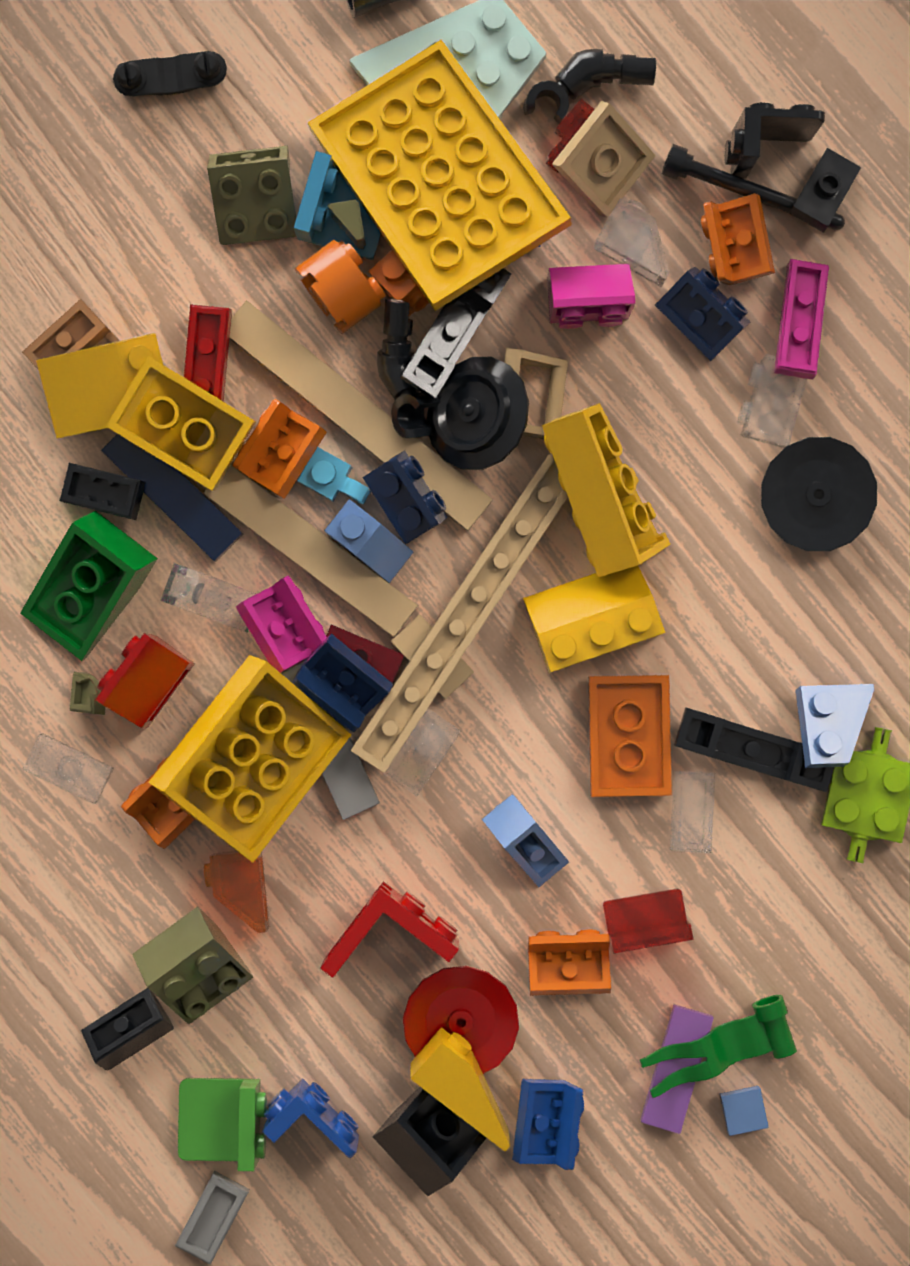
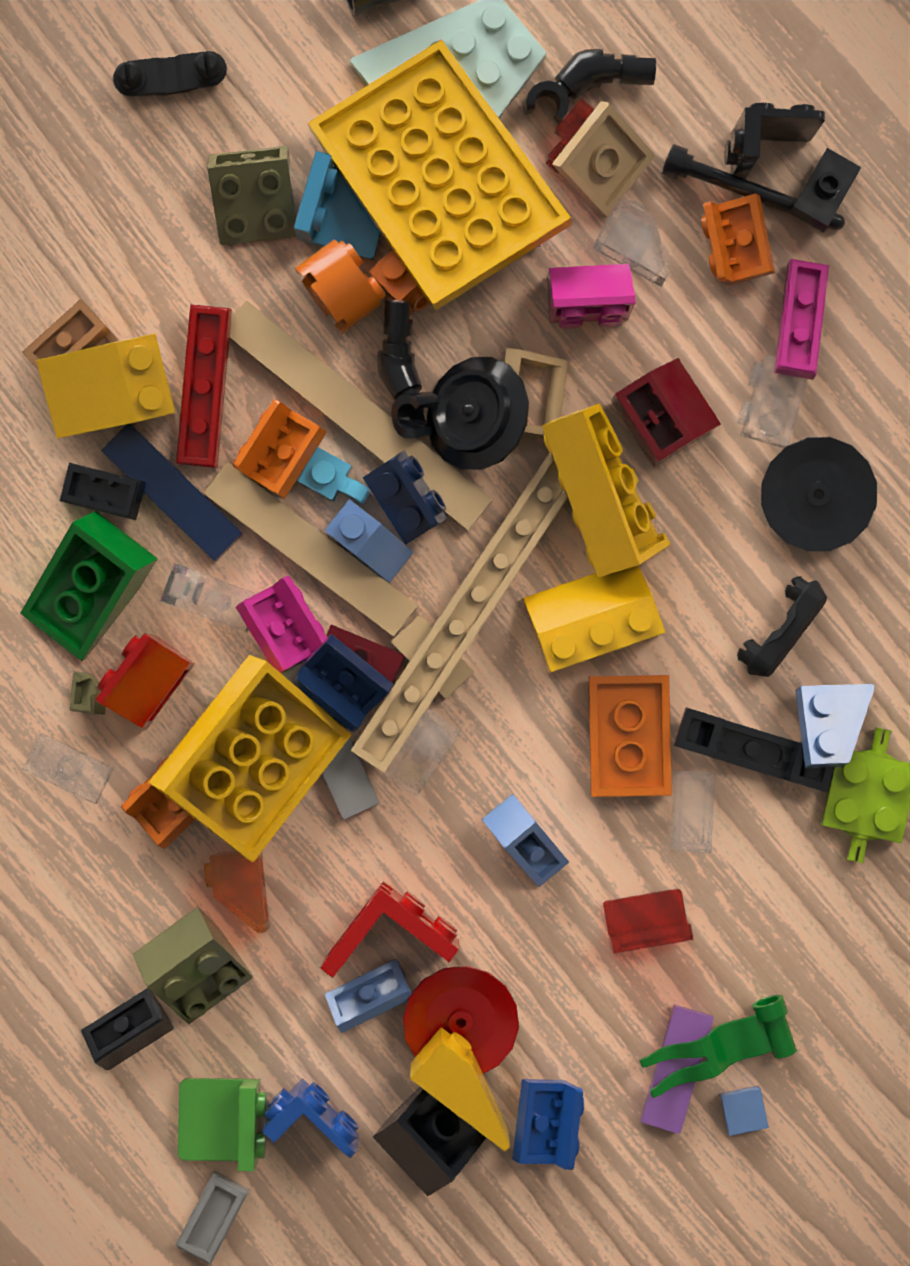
yellow slope [106,356,256,491] -> none
olive slope [327,199,366,249] -> none
slope [400,268,512,400] -> none
orange bracket [528,929,611,996] -> none
dark blue bracket [655,267,750,361] -> none
none -> medium blue plate [325,958,412,1033]
none -> dark red slope [611,358,721,467]
none -> black piece [737,576,827,677]

